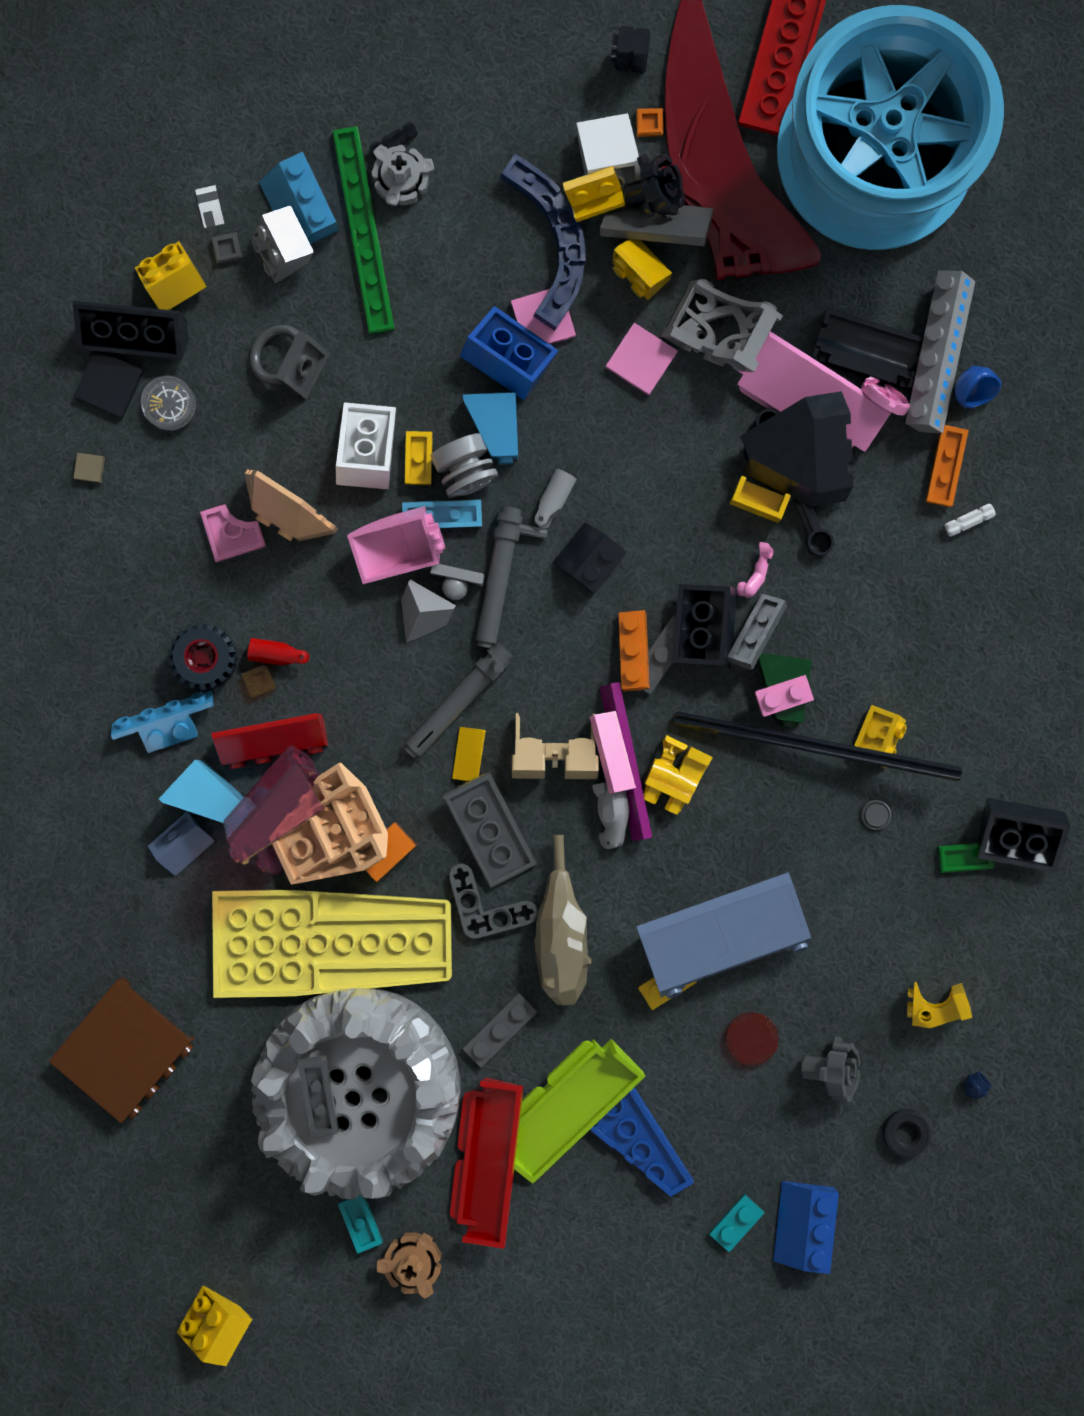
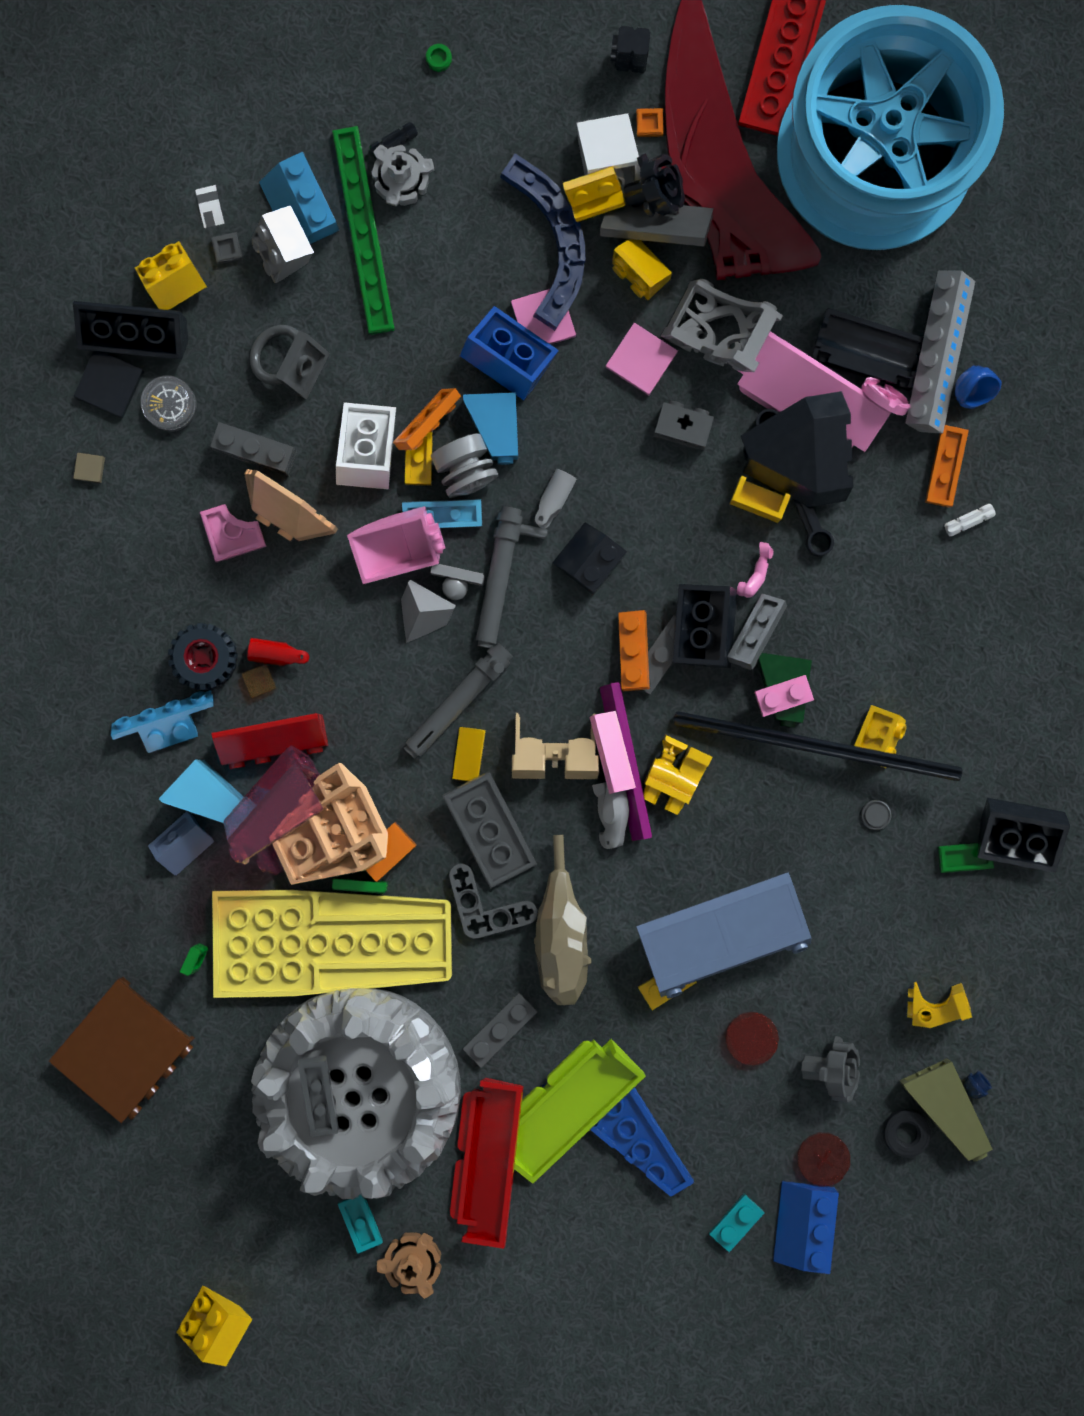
none -> green tile [180,943,209,976]
none -> dark grey brick [210,422,297,476]
none -> green tile [332,878,388,893]
none -> orange plate [393,388,461,450]
none -> green tile [426,44,452,72]
none -> dark grey brick [653,401,714,451]
none -> clear red tile [797,1132,850,1186]
none -> olive slope [899,1058,993,1161]

